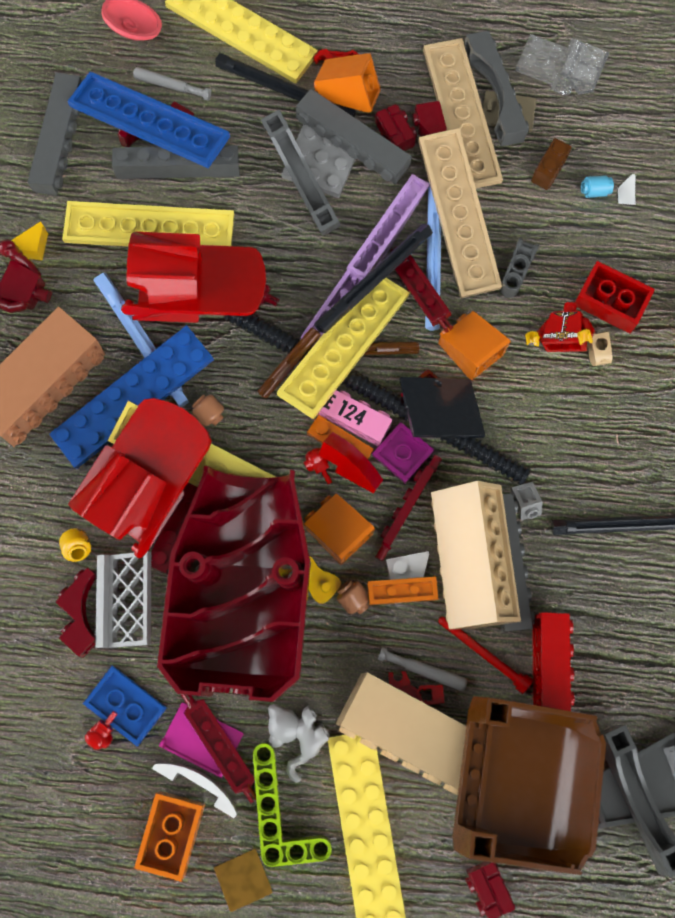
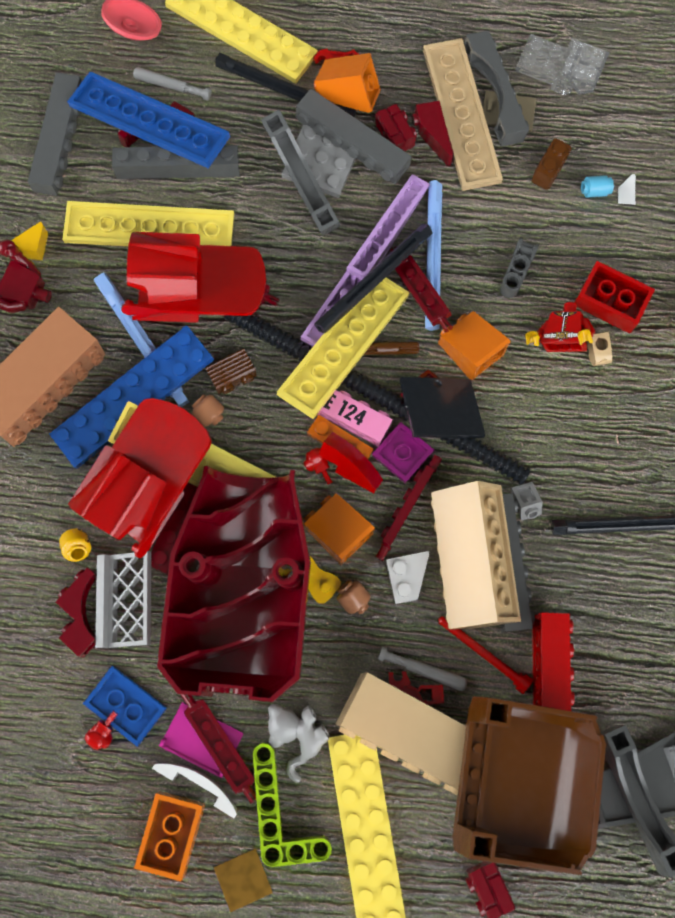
reddish brown axle [258,328,321,398] -> none
orange plate [367,576,438,605] -> none
tan plate [418,128,502,299] -> none
none -> reddish brown brick [205,348,257,394]

